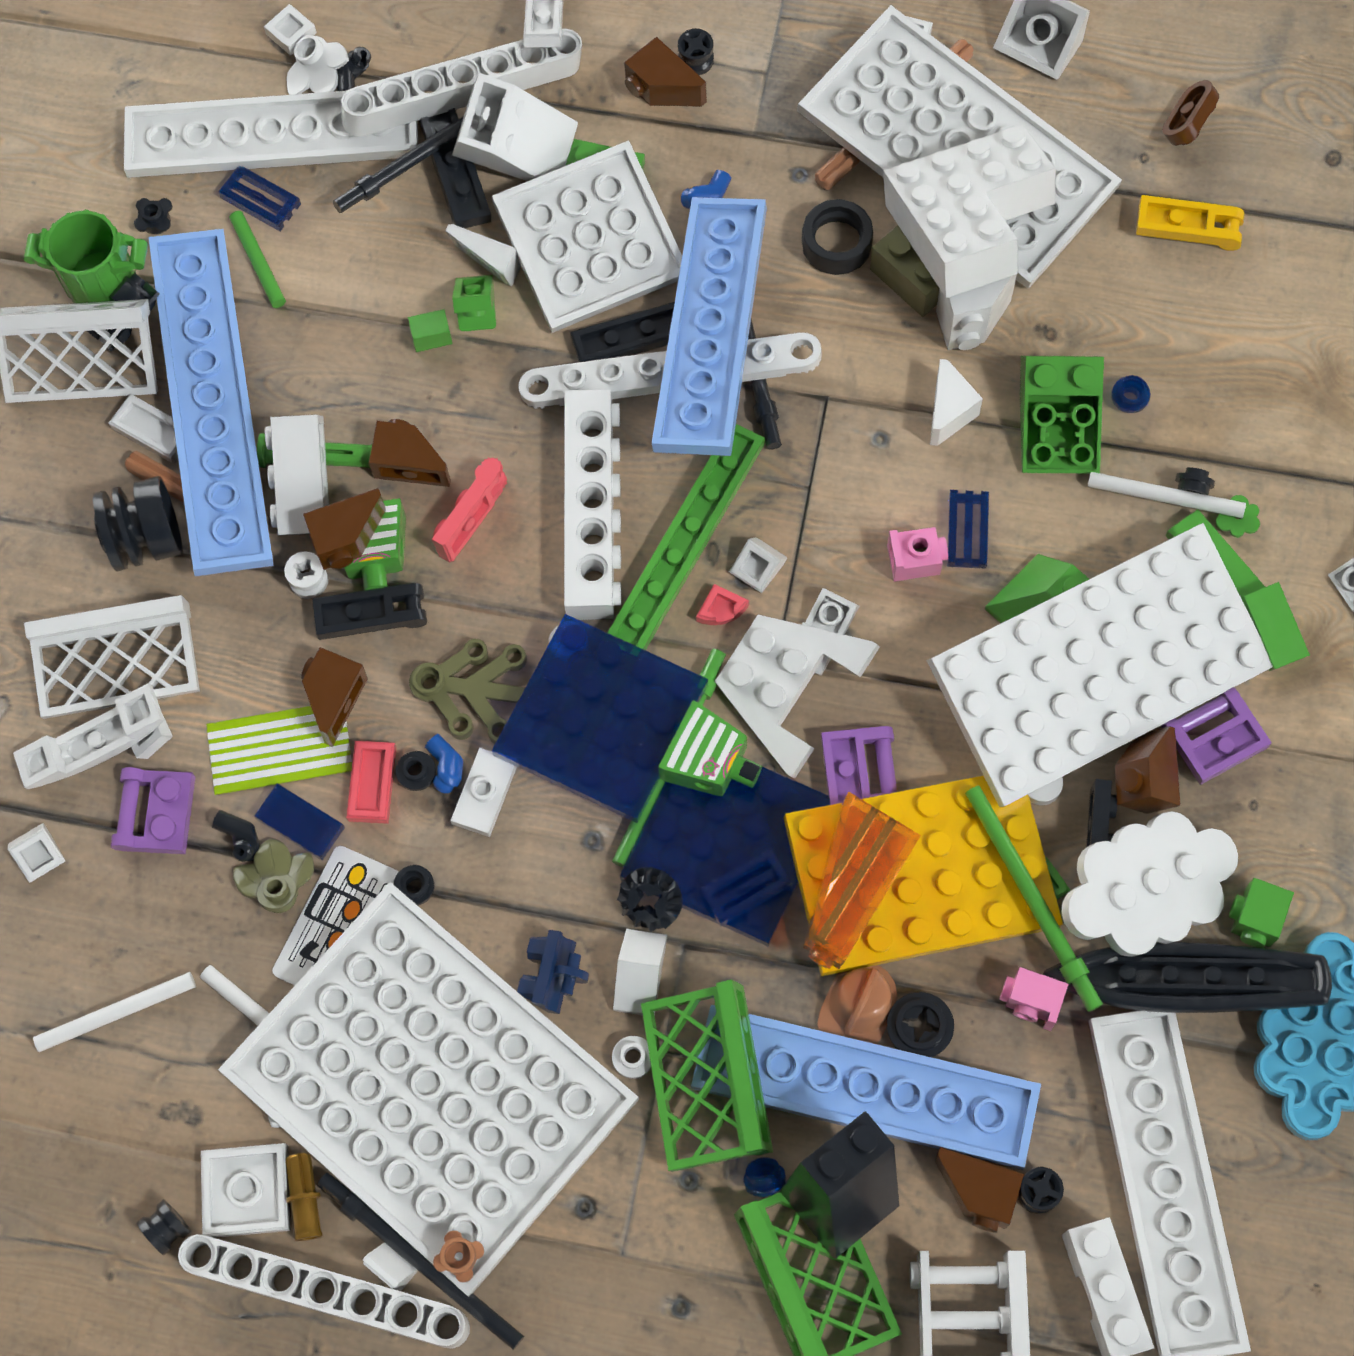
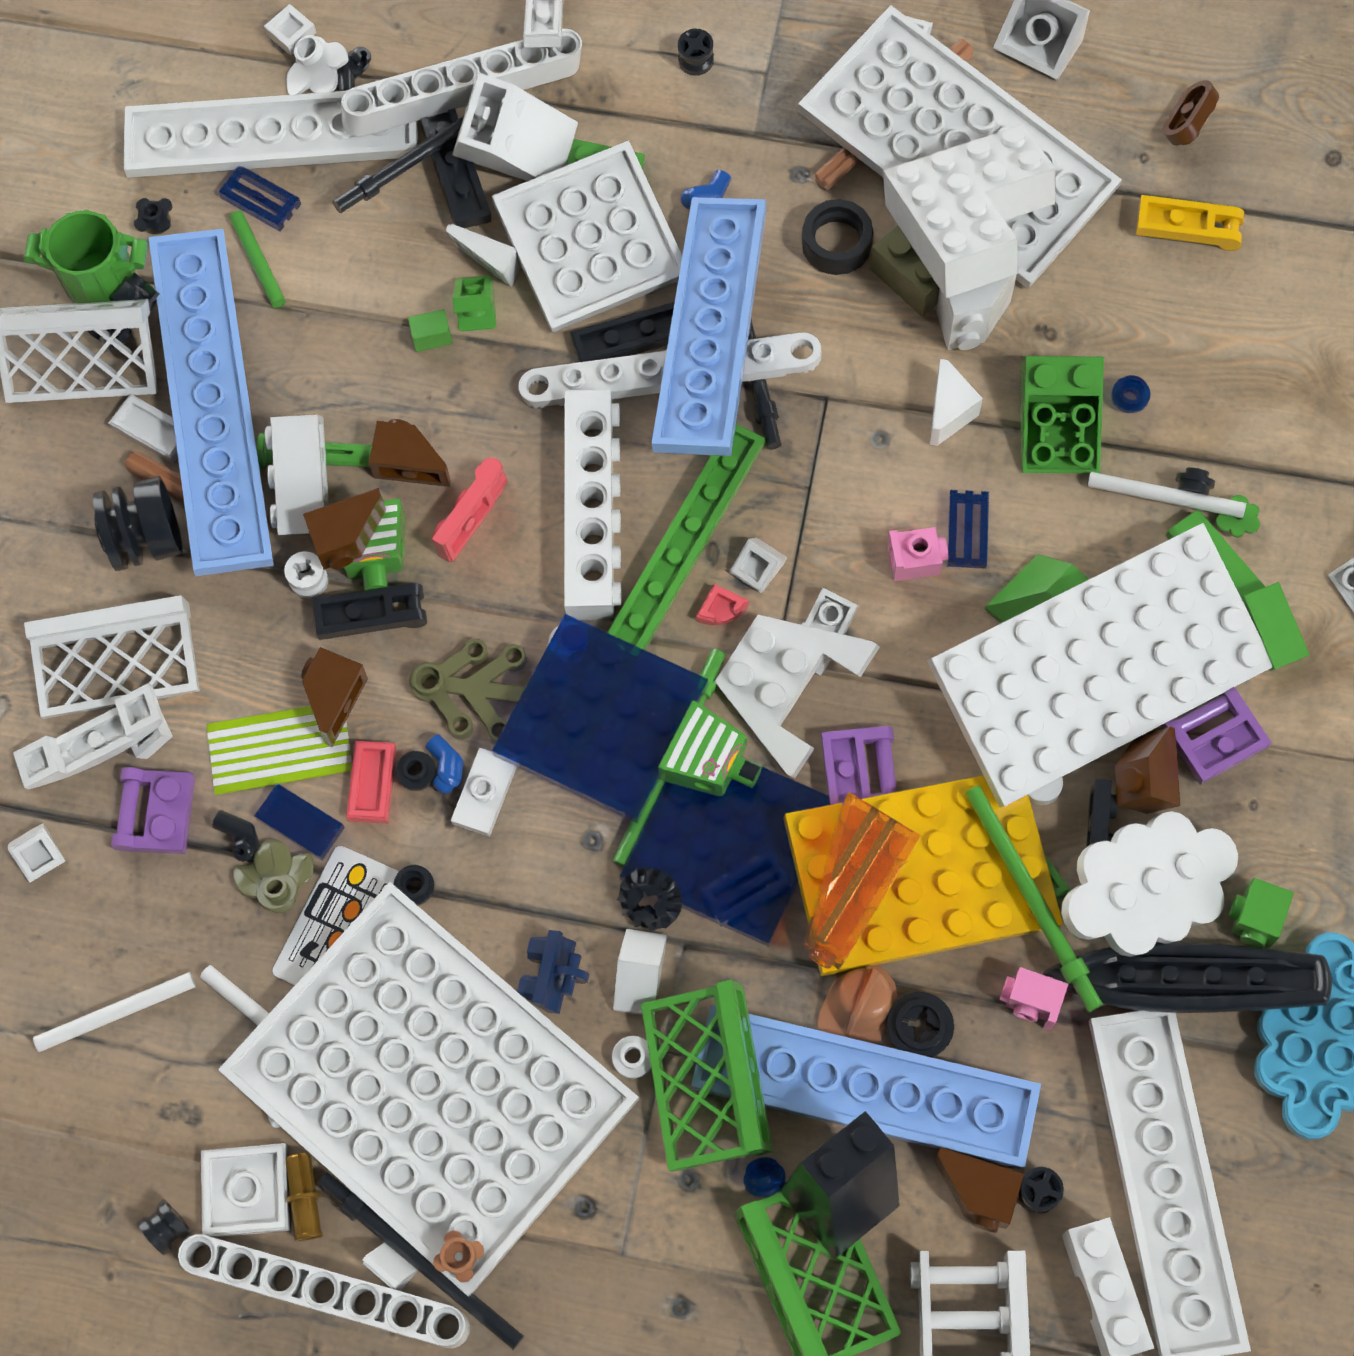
reddish brown slope [624,36,707,107] -> none

